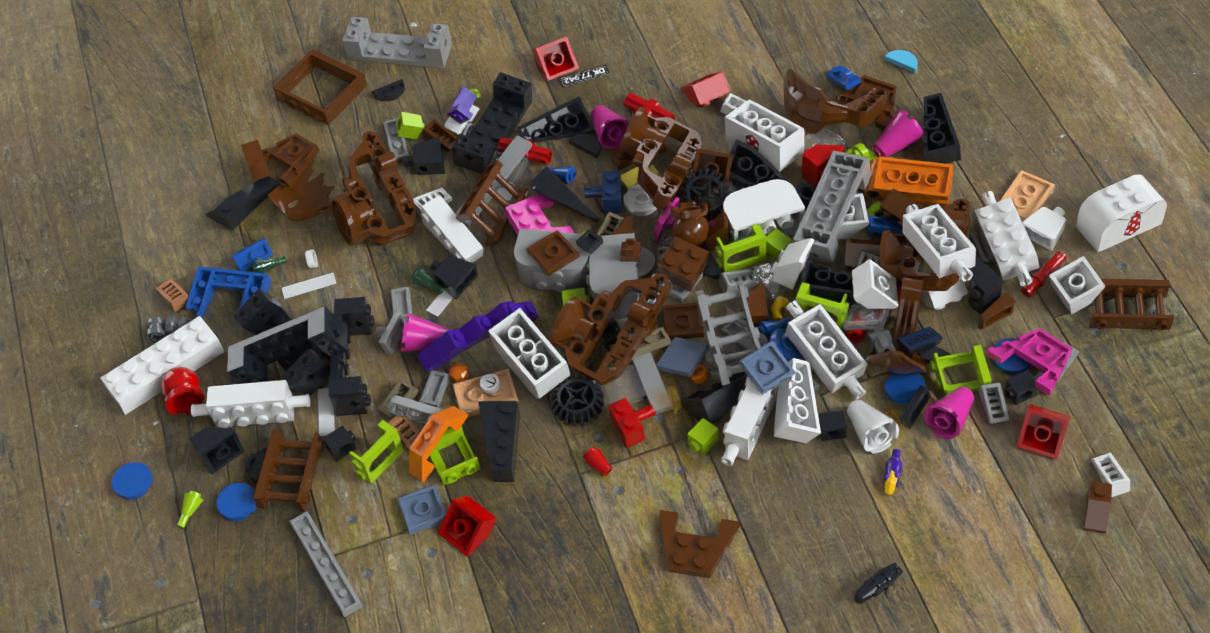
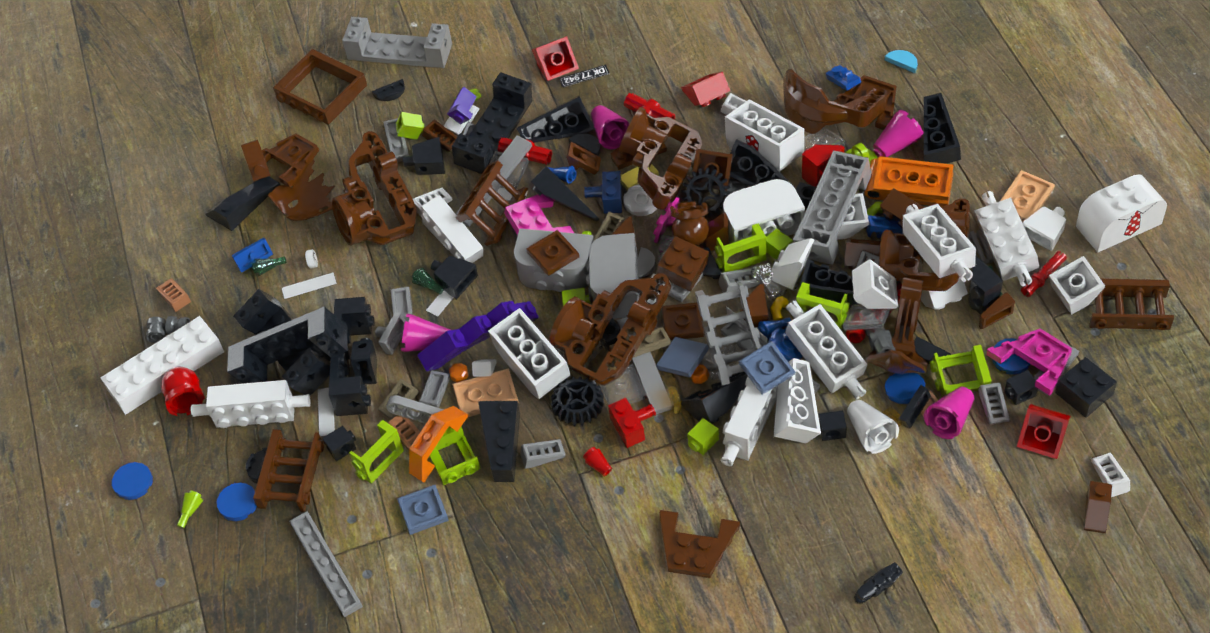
blue wedge [186,266,272,321] -> none
black slope [189,427,245,474] -> none
red slope [438,496,497,556] -> none
white tile [480,374,500,394] -> none
black plate [576,229,603,255] -> none
reddish brown tile [620,238,641,262] -> none
dark purple piece [884,449,902,495] -> none
slope [896,326,943,356] -> none
none -> black torso [351,338,377,385]
none -> white slope [472,359,497,377]
none -> light grey slope [520,439,565,469]
none -> reddish brown slope [566,142,601,175]
none -> black brick [1055,357,1117,418]

